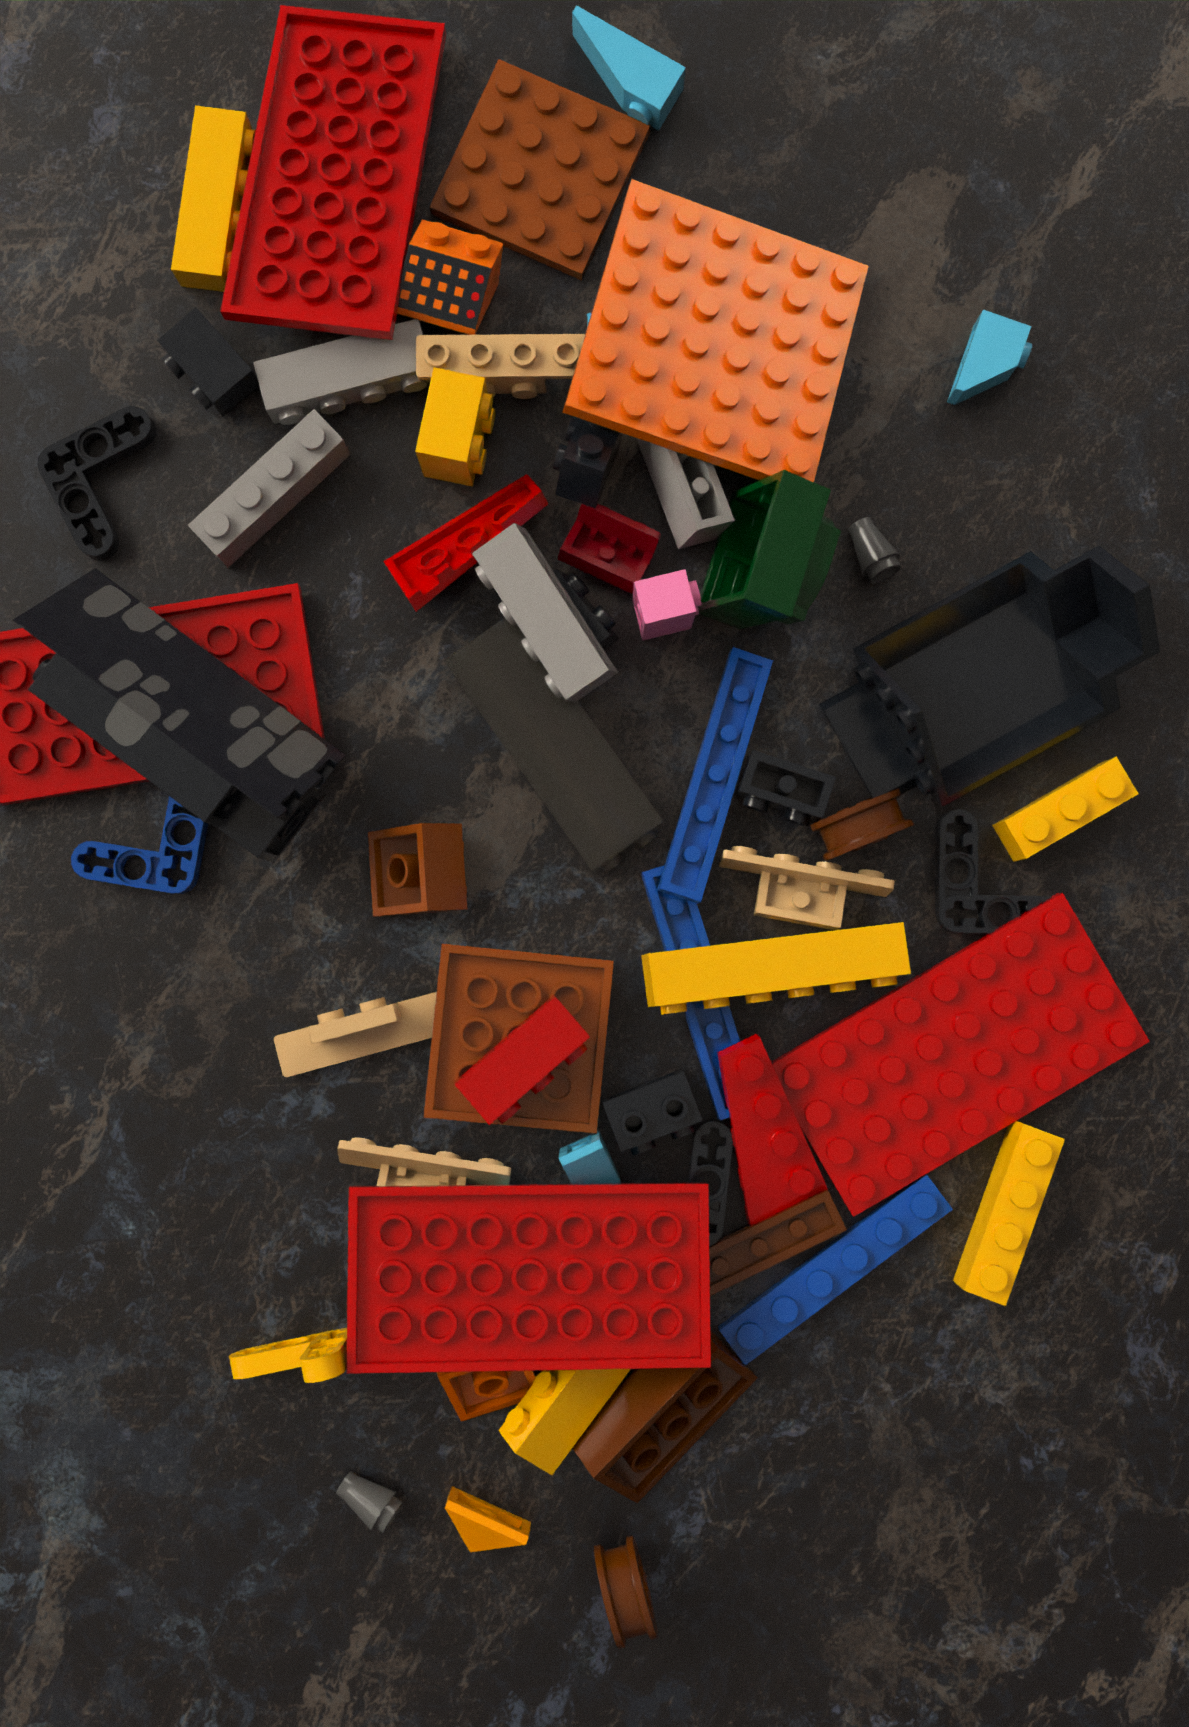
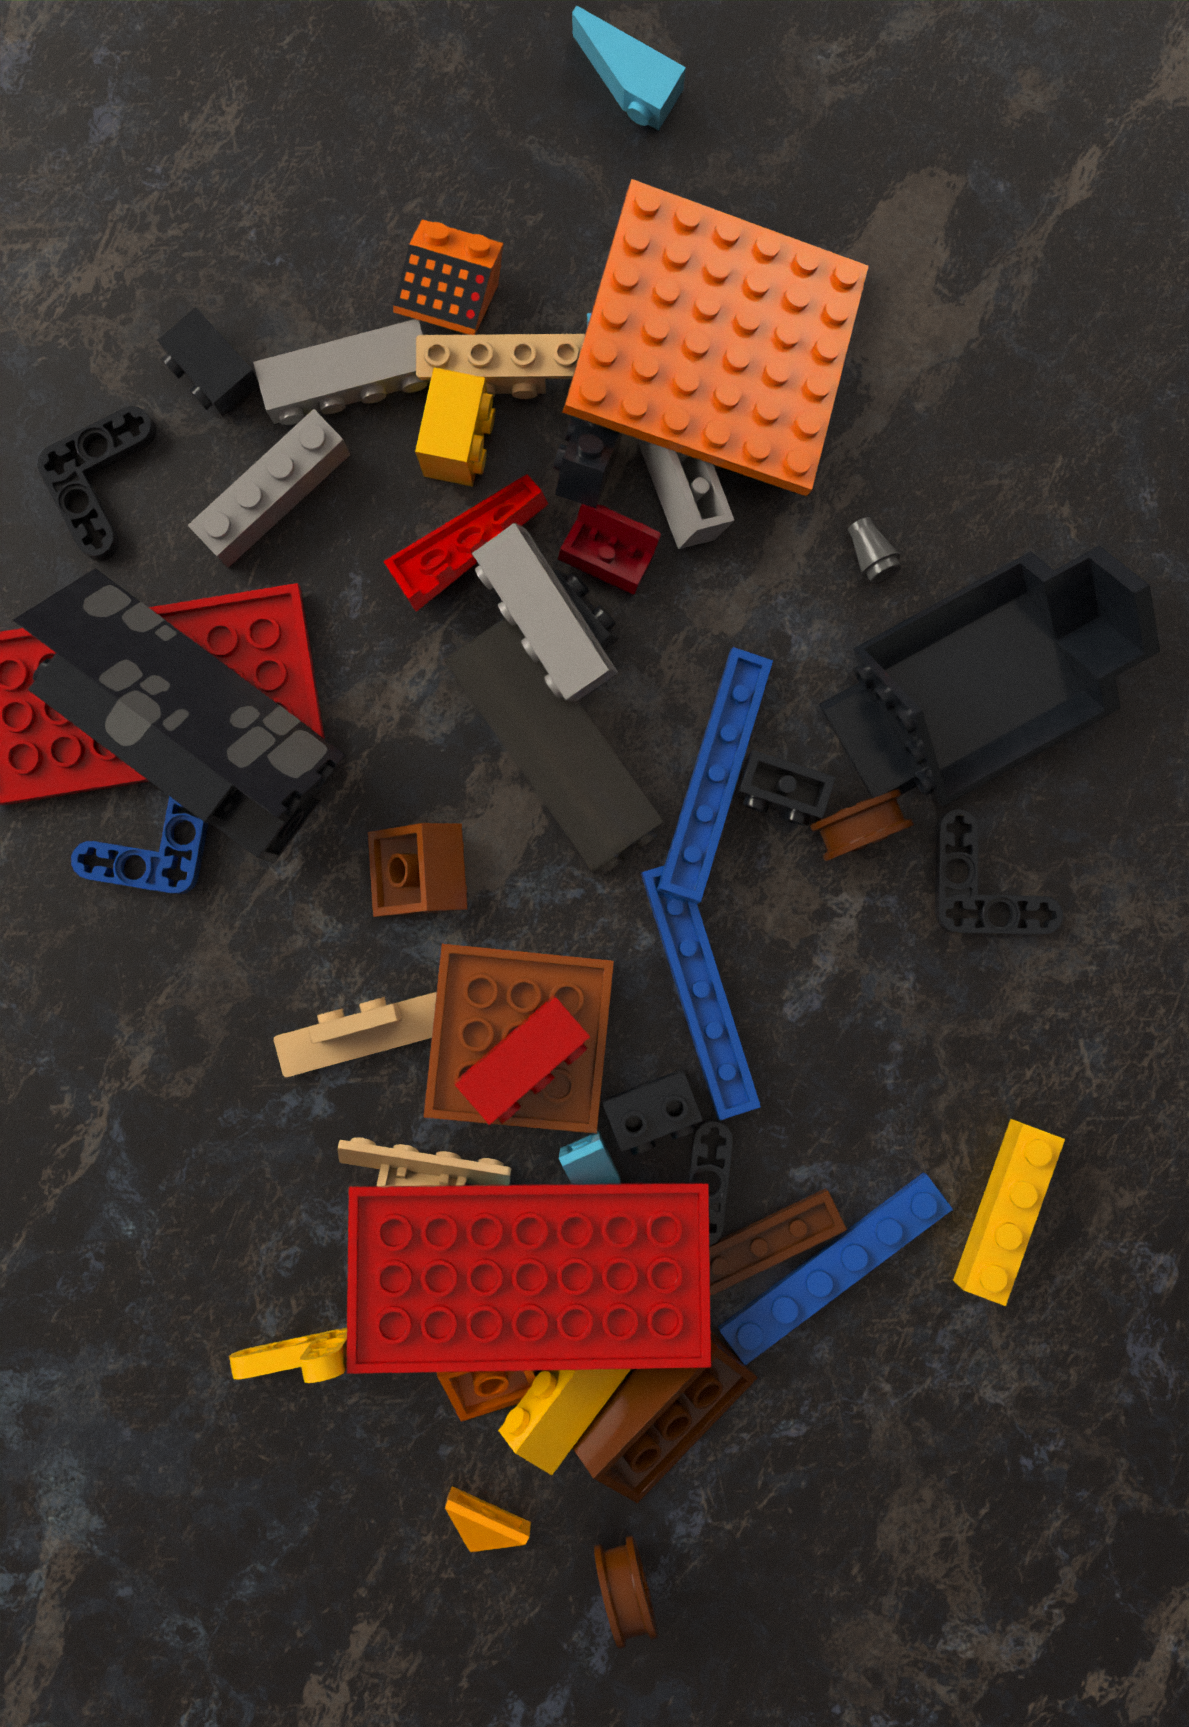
yellow brick [171,105,256,292] -> none
red plate [220,5,447,340] -> none
dark grey cone [336,1471,404,1534] -> none
dark orange plate [430,59,650,281] -> none
bright pink brick [632,569,701,641] -> none
yellow brick [641,922,911,1015] -> none
dark green container [698,470,841,629] -> none
red wing [717,1034,828,1226] -> none
tan bracket [719,846,895,930] -> none
red plate [771,893,1150,1217] -> none
medium azure slope [947,310,1032,405] -> none
yellow brick [992,756,1138,862] -> none

